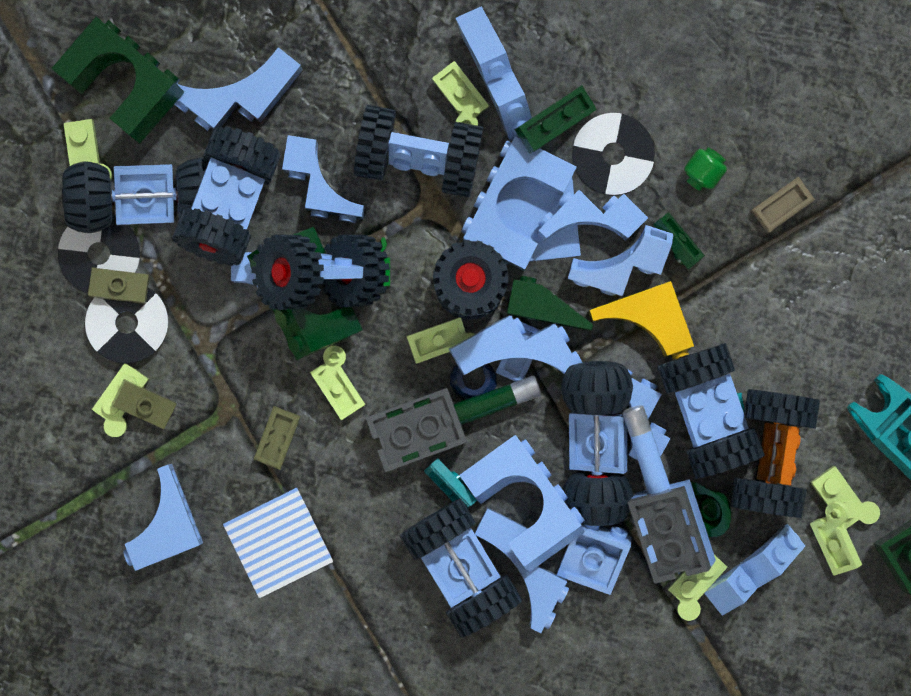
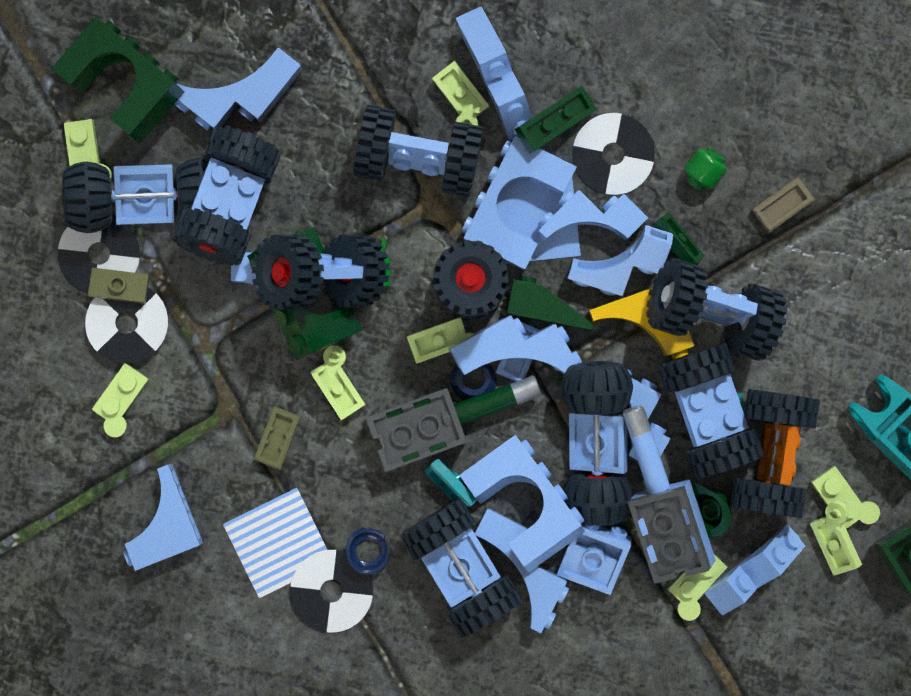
olive plate [111,379,177,429] -> none
light blue arch [282,135,365,223] -> none
none -> sticker [290,550,373,632]
none -> dark blue piece [345,527,389,575]
none -> black plate [646,258,787,361]

